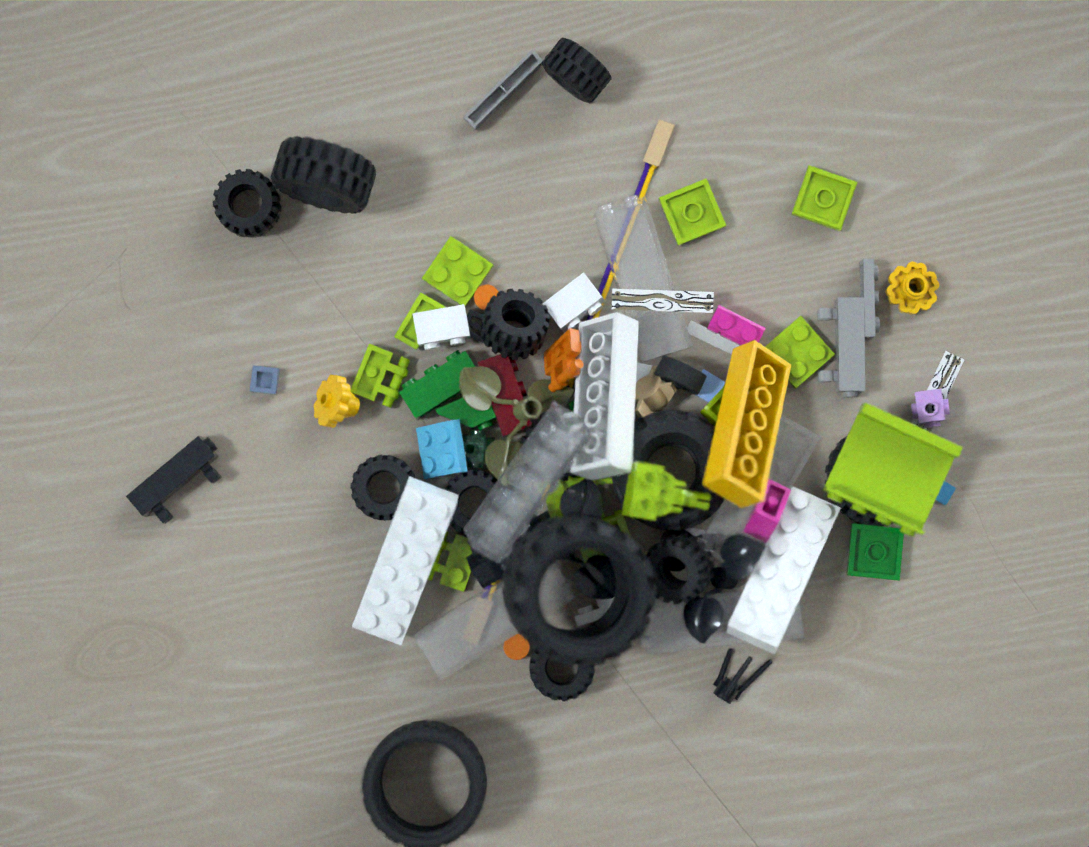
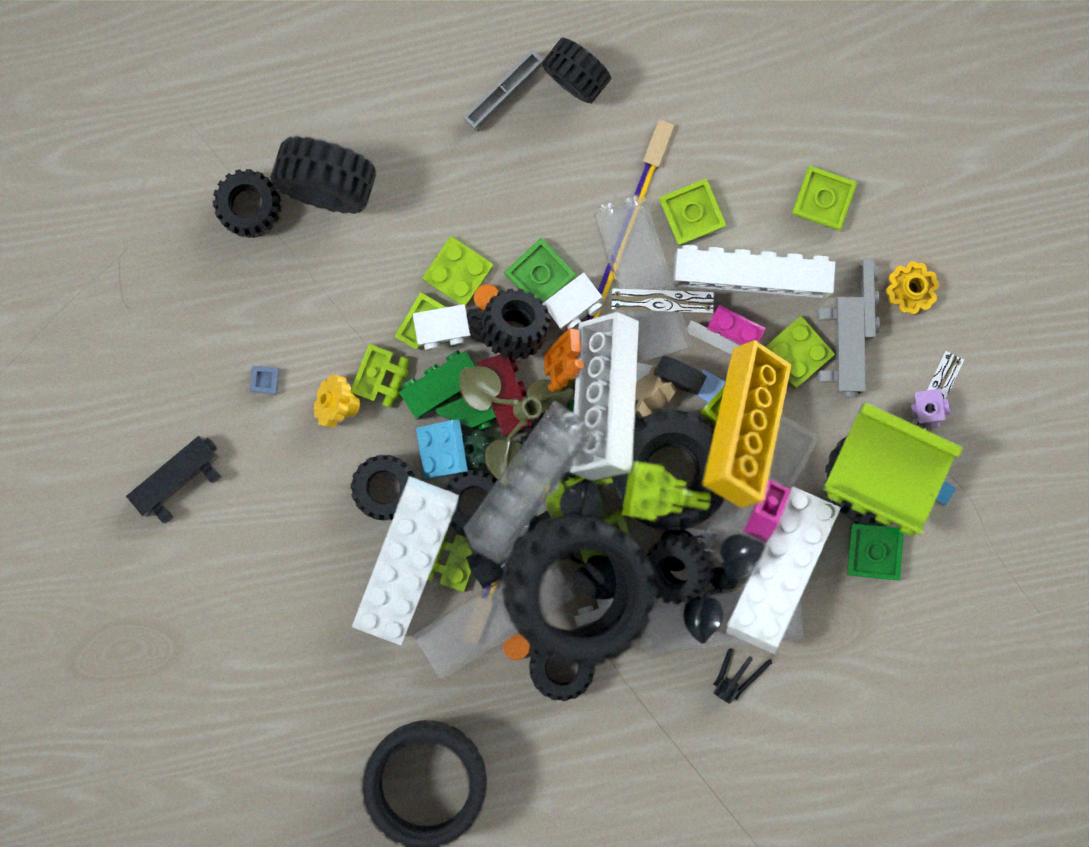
none -> bright green plate [503,237,577,304]
none -> white brick [672,245,835,299]

